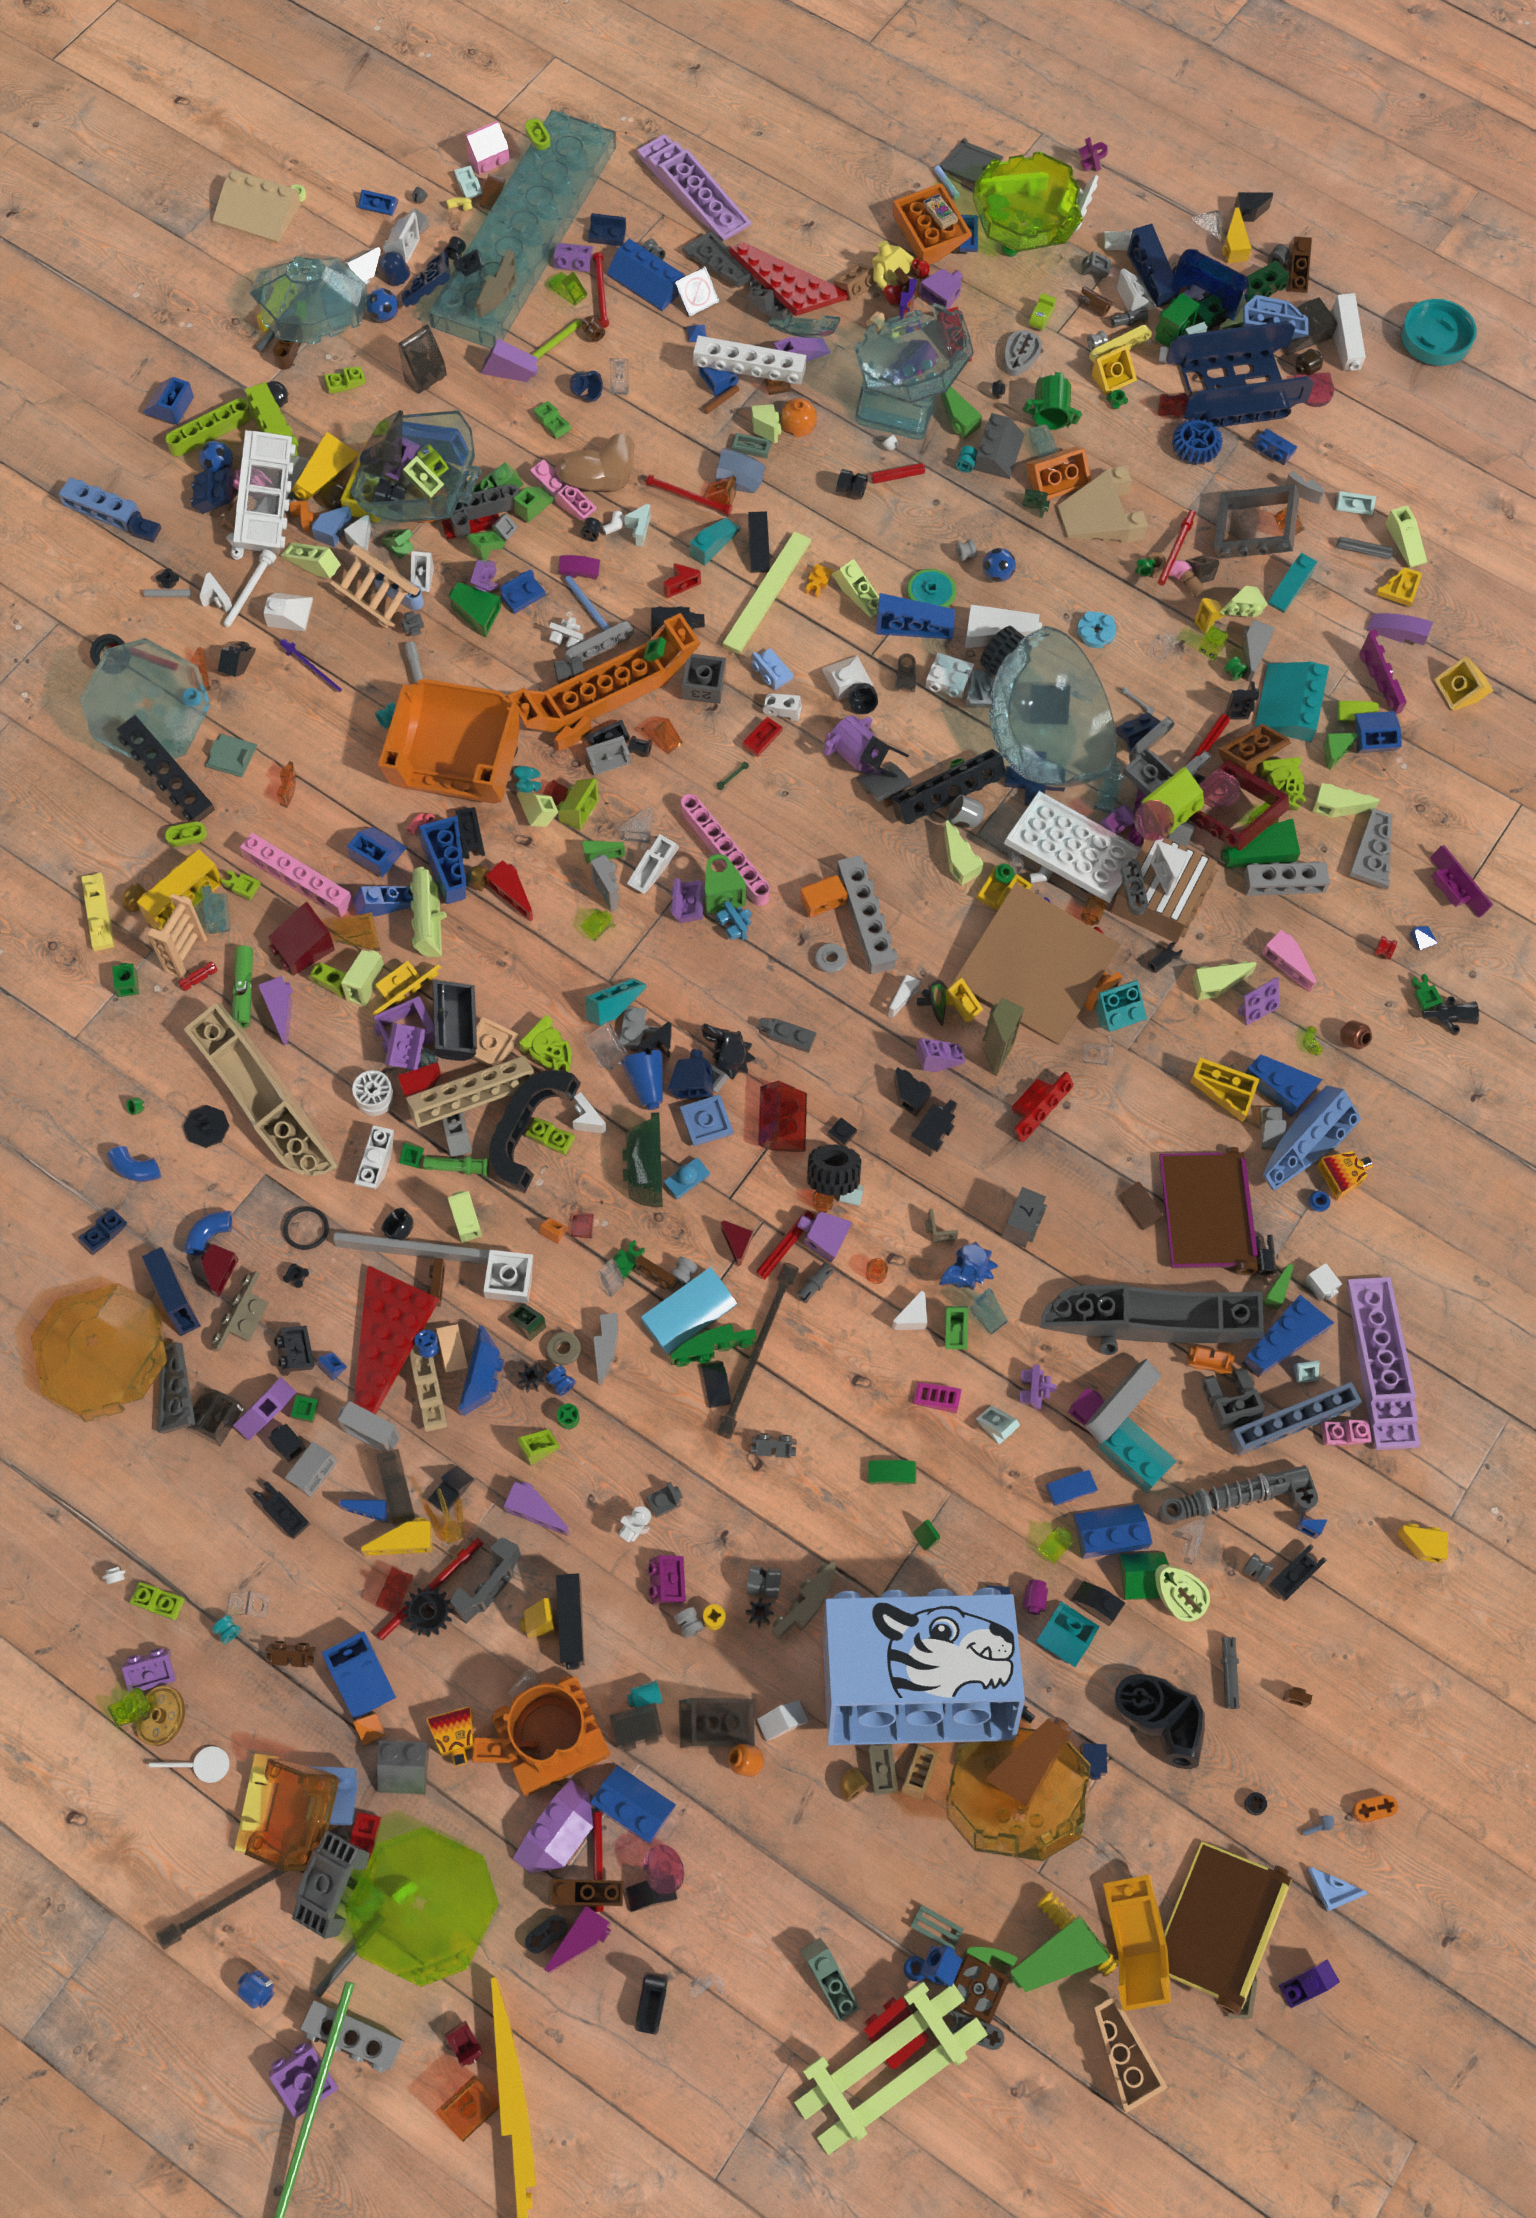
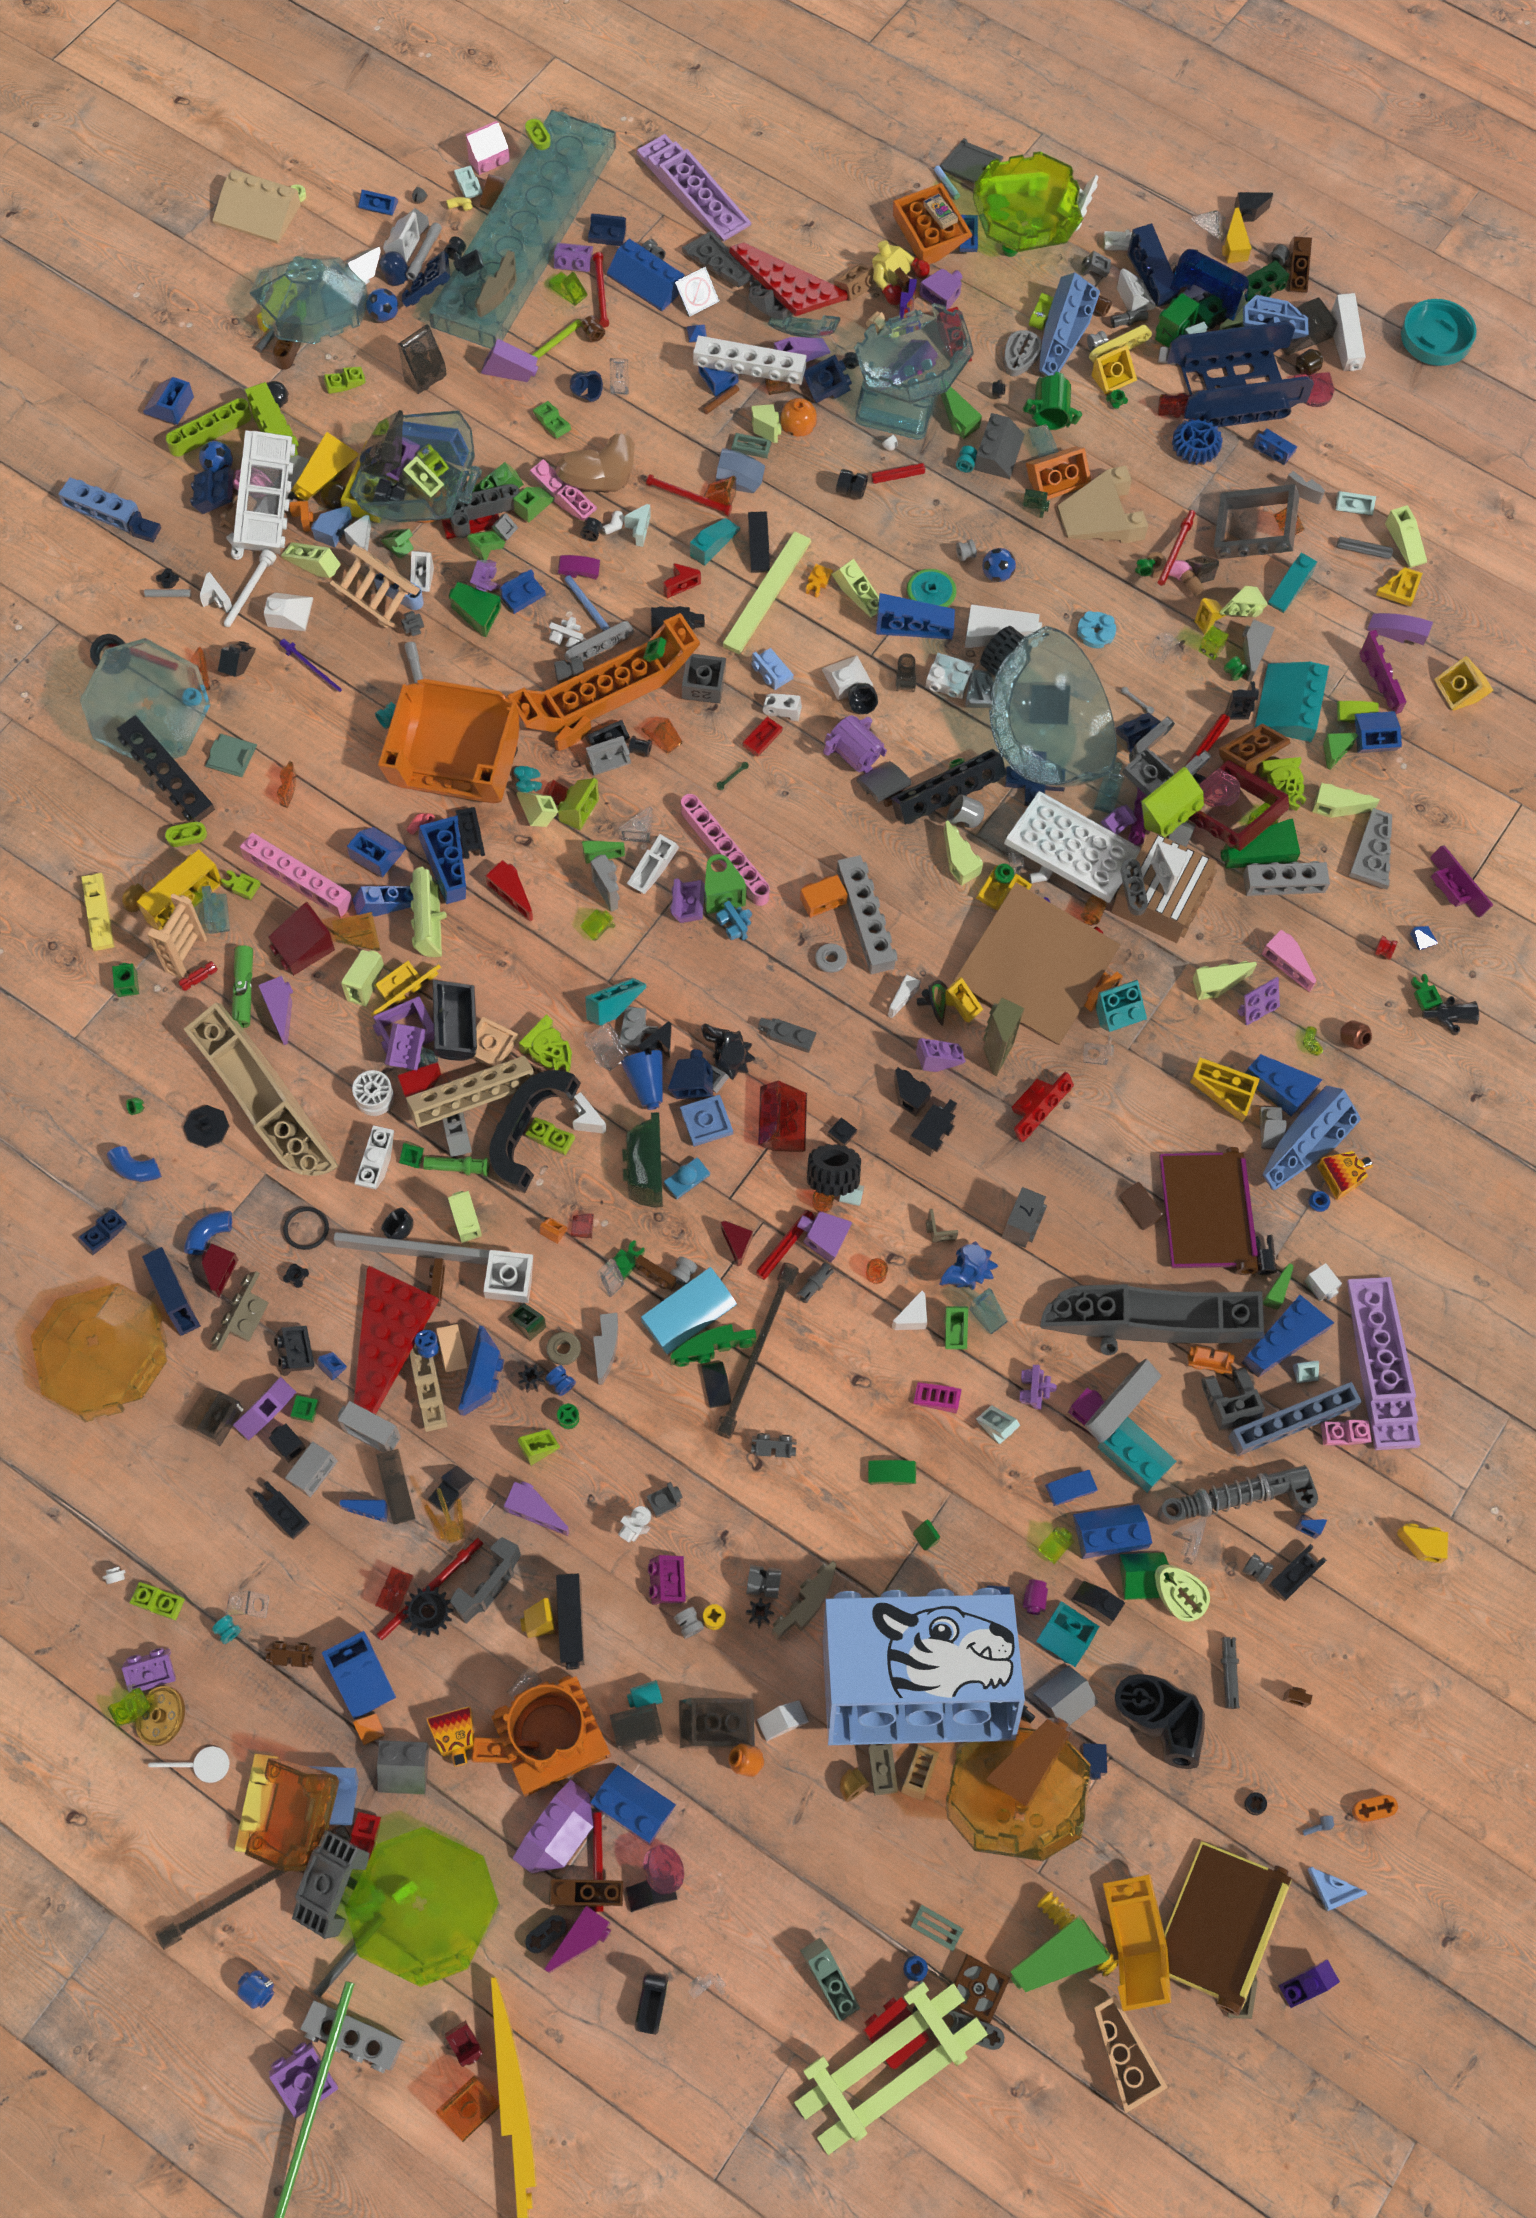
dark grey wing [157,1342,195,1434] -> none
lime leg [308,962,347,998] -> none
yellow slope [361,1518,433,1556] -> none
pearl gold piece [466,866,490,892] -> none
black piece [860,736,909,778] -> none
blue brick [920,1945,963,1987] -> none
bright green slope [964,1947,1018,1968] -> none
magenta hips [1078,137,1108,172] -> none
clear pink tile [1134,800,1174,841] -> none
black bar [1148,942,1183,973] -> none
none -> light grey piece [406,222,442,280]
none -> dark blue plate [804,355,852,403]
none -> black plate [842,352,860,369]
none -> light grey slope [1033,1665,1098,1727]
none -> medium blue wedge [1039,272,1100,376]

